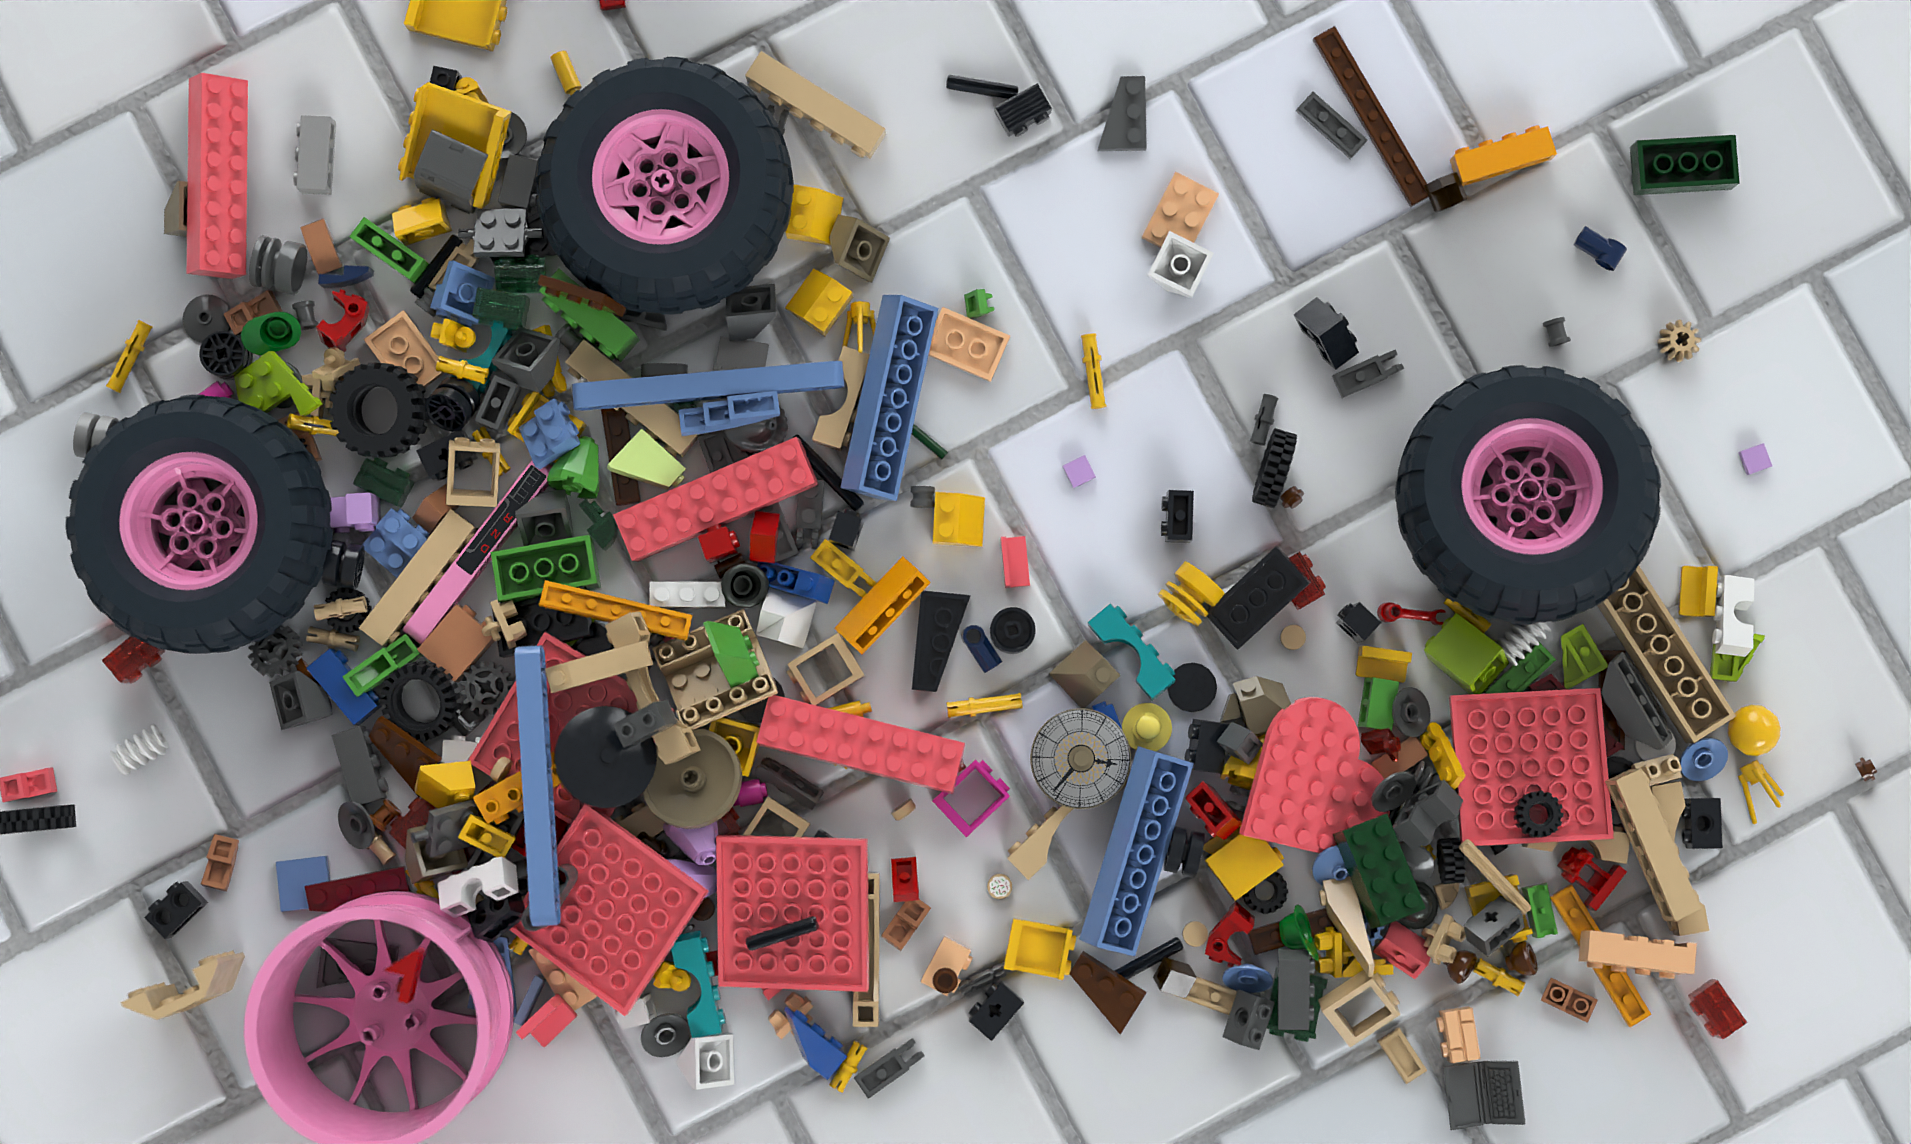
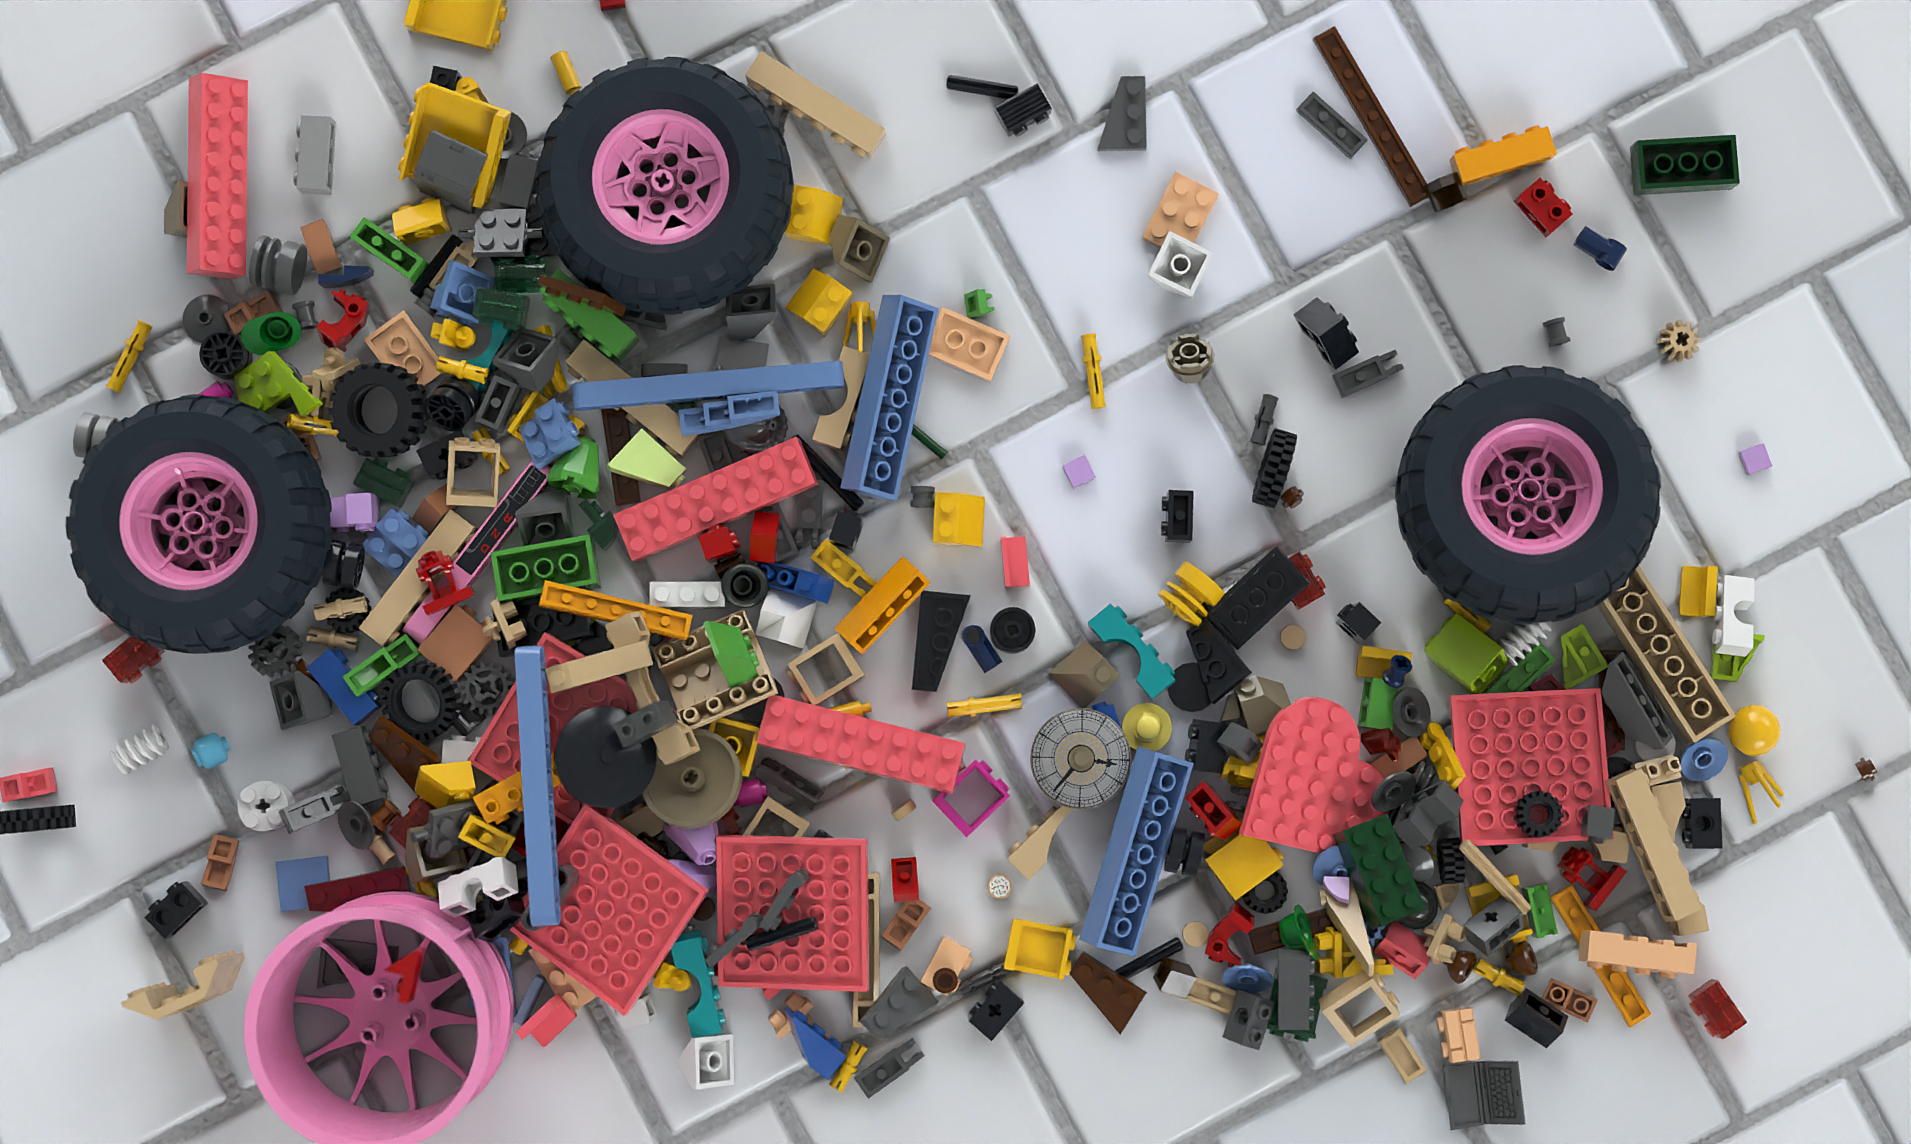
tan tile [490,757,513,783] -> none
dark grey dish [641,1013,691,1057] -> none
red brick [1377,602,1446,626] -> none
none -> medium azure head [190,733,231,769]
none -> white brick [238,781,295,831]
none -> hinge [278,786,349,834]
none -> red tile [416,550,476,615]
none -> dark grey plate [704,912,763,968]
none -> dark grey plate [759,868,809,932]
none -> dark grey wing [860,966,939,1039]
none -> dark tan cone [1165,334,1215,383]
none -> black wing [1186,616,1252,705]
none -> lavender tile [1324,876,1349,904]
none -> dark blue bush [1382,655,1413,688]
none -> black brick [1504,988,1569,1049]
none -> red brick [1513,178,1573,238]
none -> dark grey brick [1581,805,1615,844]

